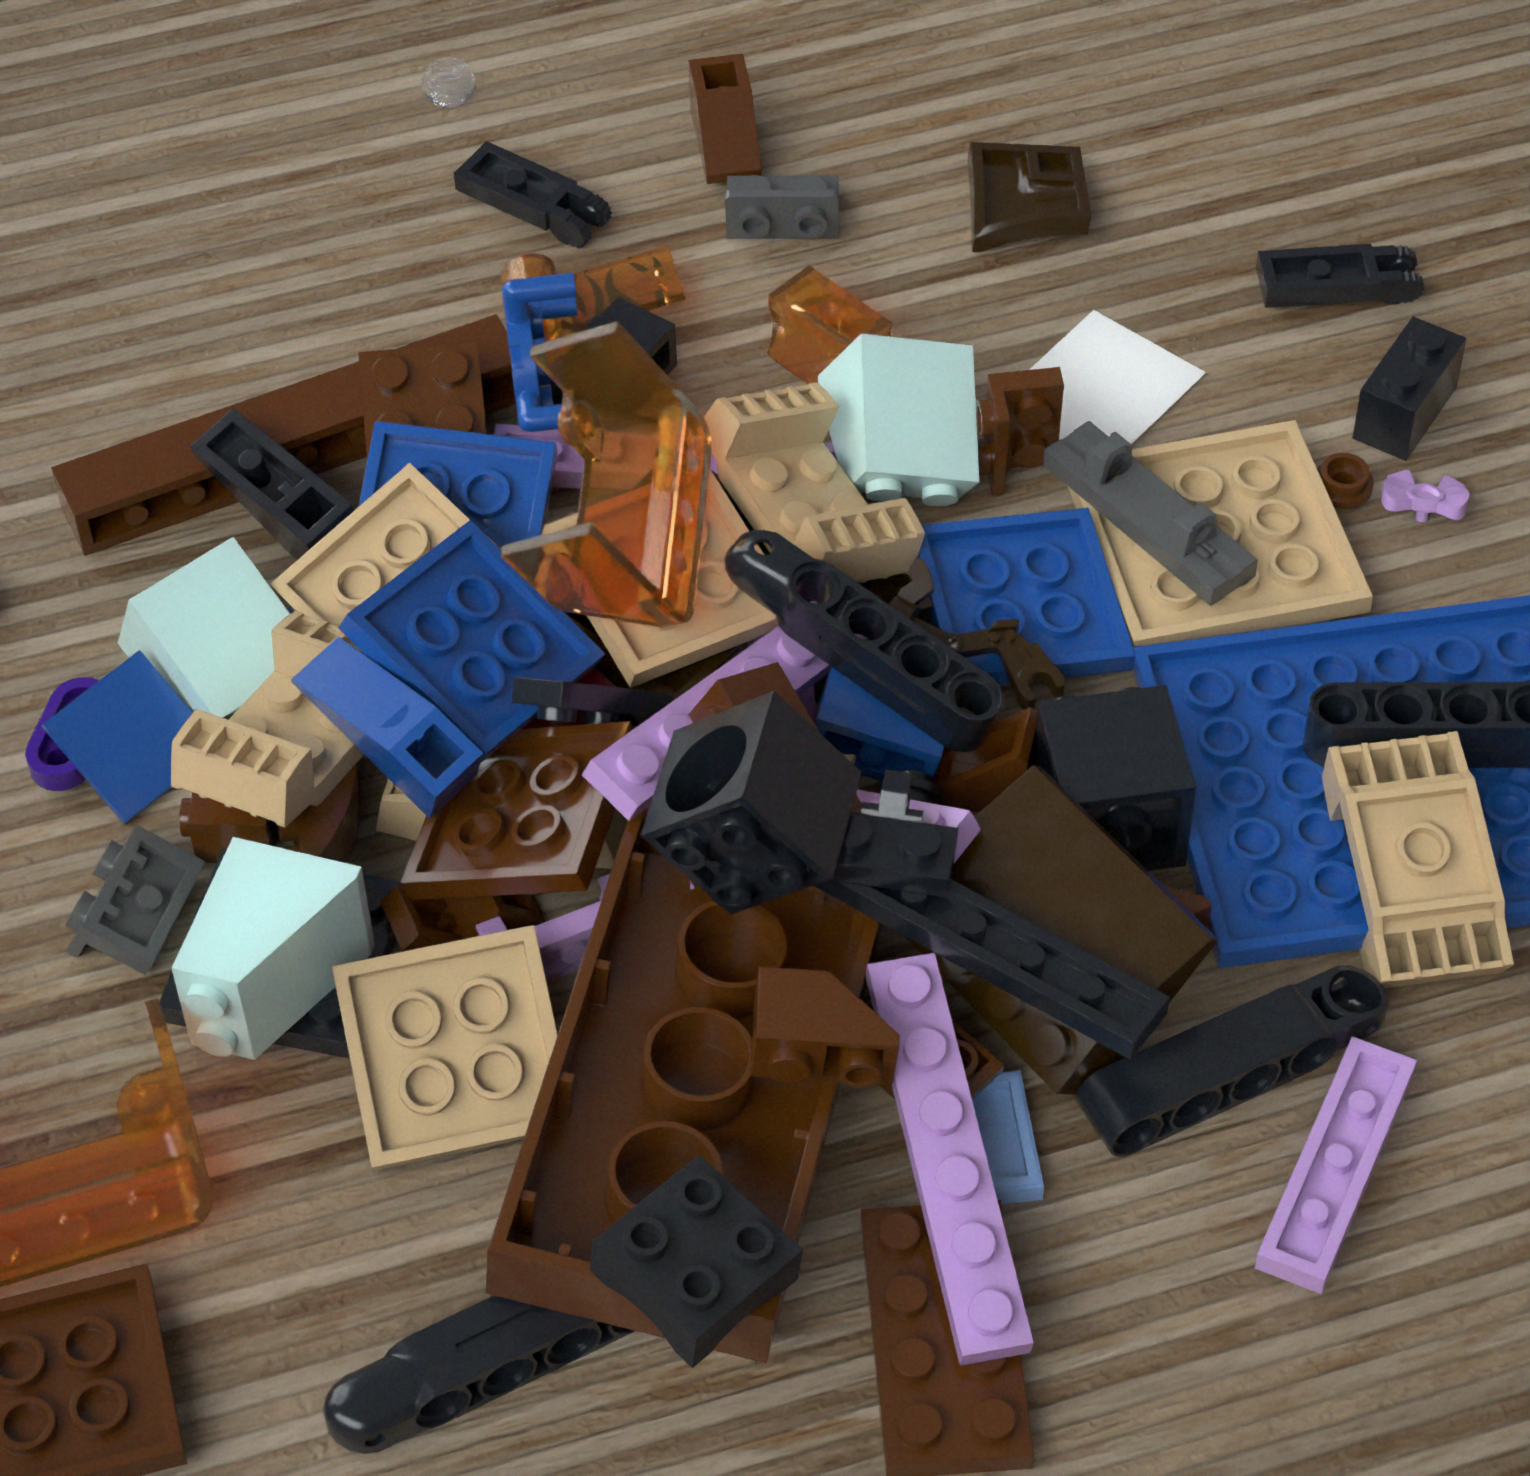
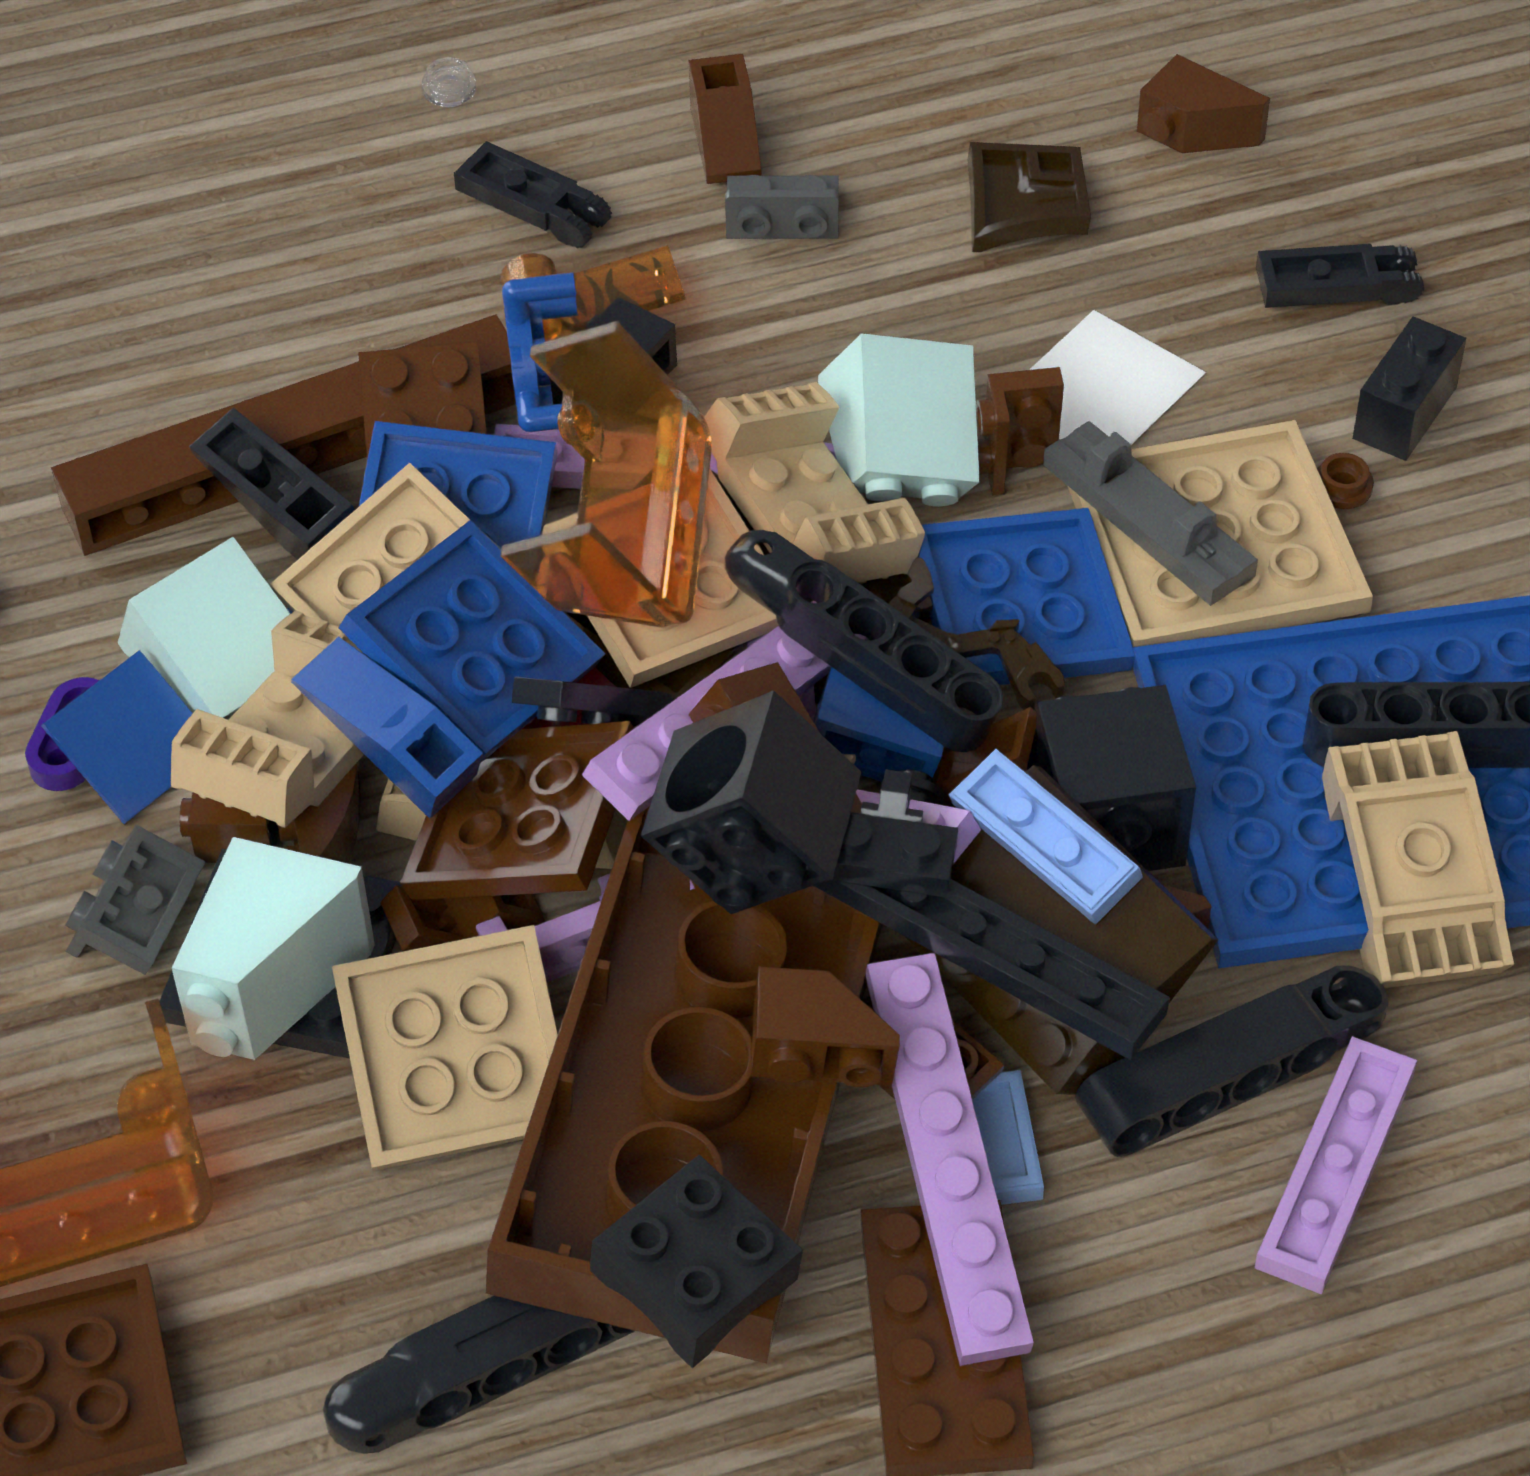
clear orange slope [767,266,892,384] -> none
lavender piece [1381,470,1470,522] -> none
none -> light blue tile [949,749,1143,925]
none -> reddish brown slope [1137,54,1270,154]

